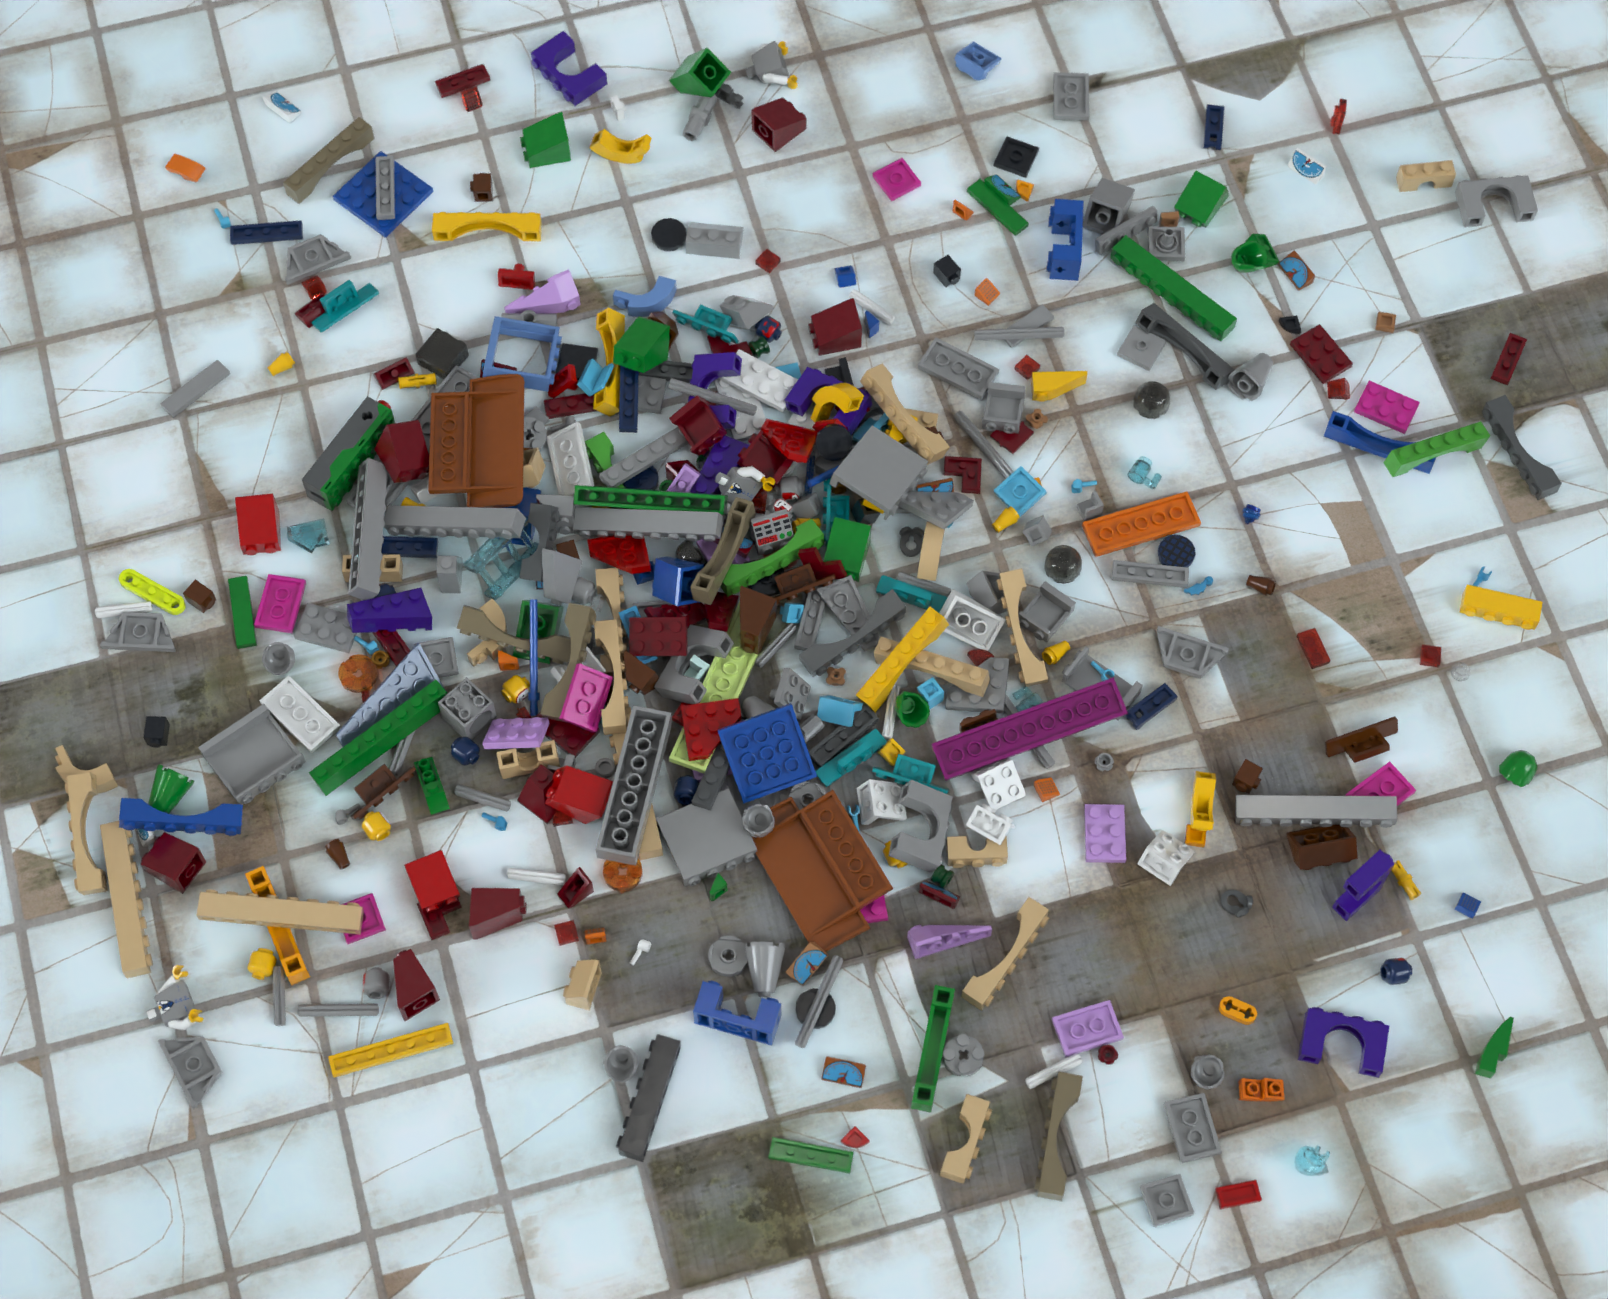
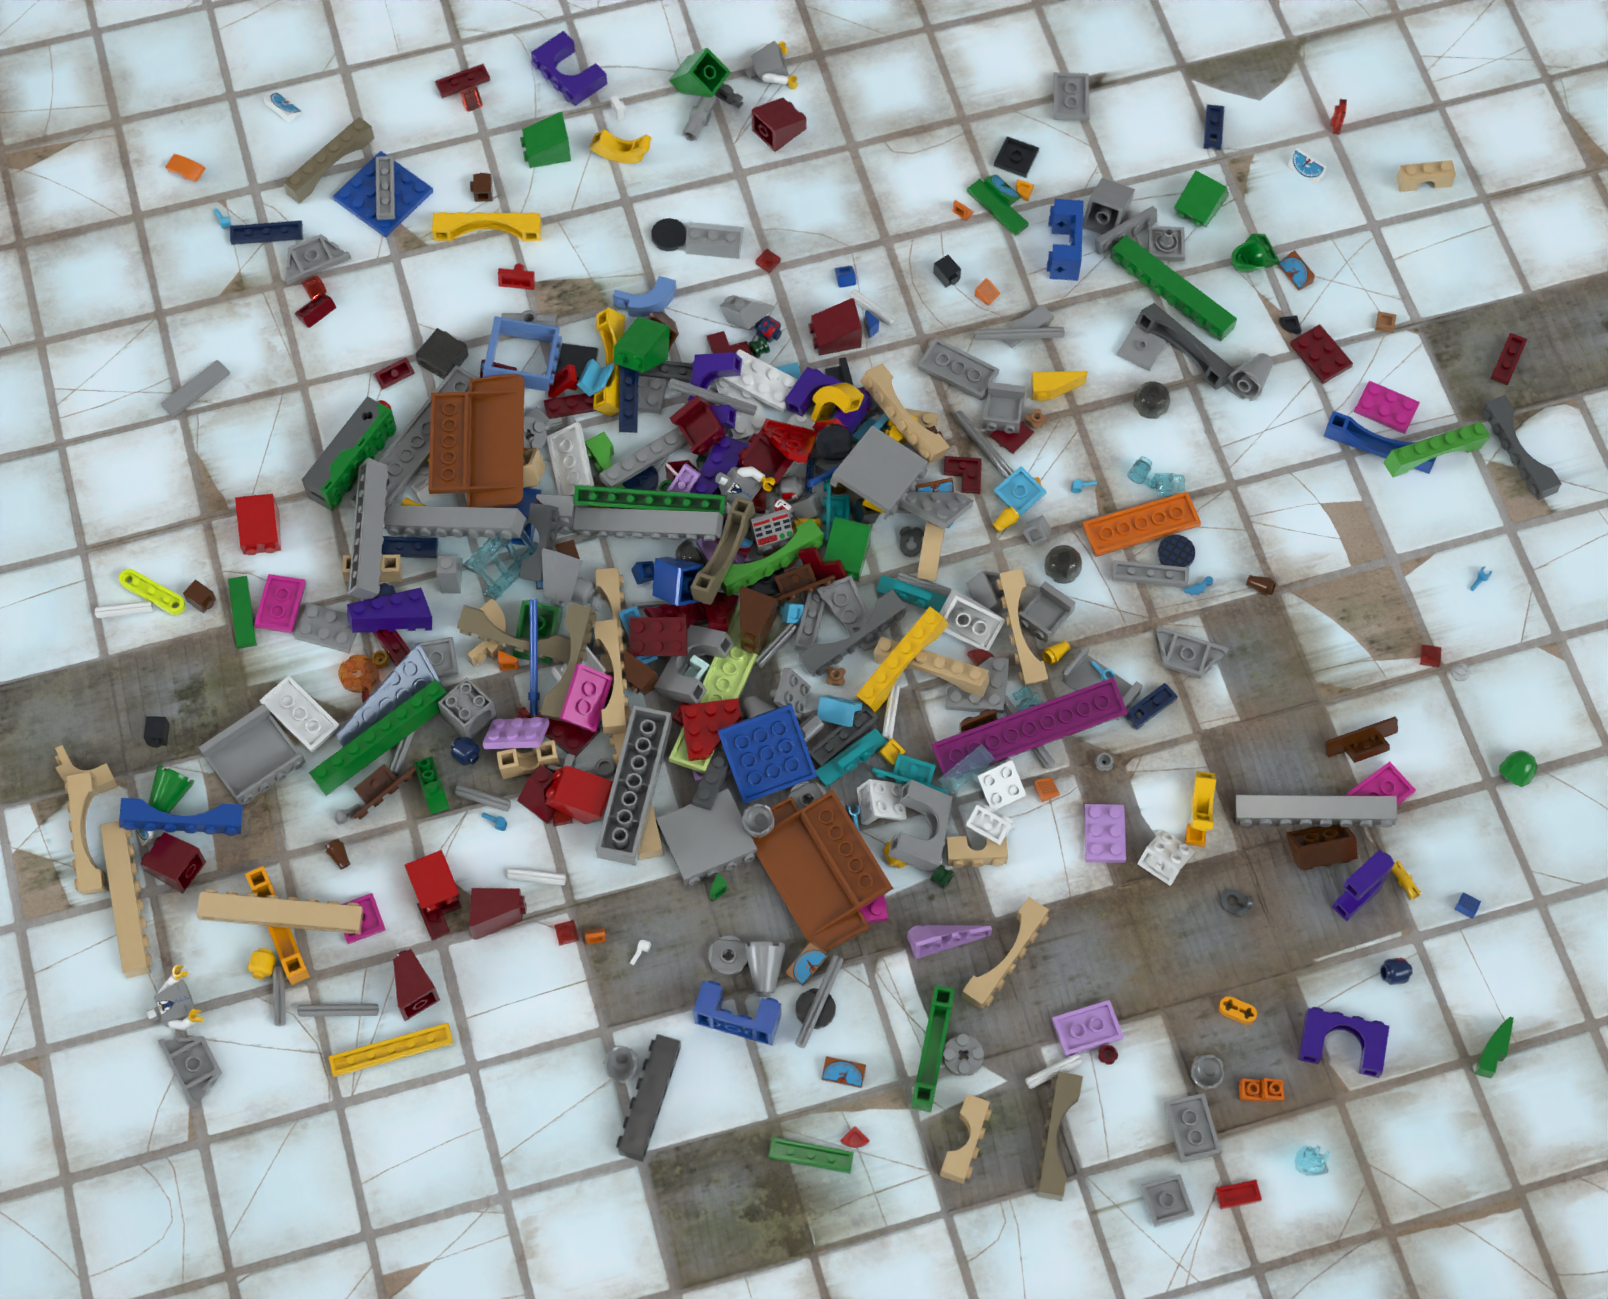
light grey wing [100,612,176,652] -> none
light grey hair [262,642,295,675] -> none
yellow cone [267,352,295,376] -> none
clear light blue slope [287,518,330,553] -> none
teal bracket [311,280,379,332] -> none
medium azure hand [354,636,379,655] -> none
yellow head [362,811,391,841] -> none
light grey head [363,967,389,999] -> none
dark red slope [374,420,429,483] -> none
yellow pin [398,373,437,389] -> none
yellow head [501,675,530,704] -> none
lavender wedge [504,269,580,314] -> none
dark red slope [557,867,594,909] -> none
tan slope [563,959,602,1011] -> none
red plate [587,535,651,574] -> none
clear orange plate [603,859,643,893] -> none
teal bracket [672,304,739,344] -> none
dark blue head [673,775,699,805] -> none
dark pink tile [873,158,921,201] -> none
green hair [895,691,930,728] -> none
medium azure panel [917,677,944,709] -> none
dark red slope [919,880,960,909] -> none
medium blue slope [954,41,1002,81] -> none
clear red plate [1014,355,1041,380] -> none
light grey panel [1077,491,1104,521] -> none
medium nougat tile [1159,211,1179,227] -> none
reddish brown brick [1232,759,1263,794] -> none
clear blue plate [1242,504,1261,524] -> none
clear red plate [1296,628,1331,669] -> none
clear red slope [1327,378,1350,399] -> none
light grey arch [1455,175,1538,227] -> none
yellow brick [1459,584,1543,630] -> none
none -> clear light blue tile [937,744,995,796]
none -> clear light blue piece [1155,473,1185,497]

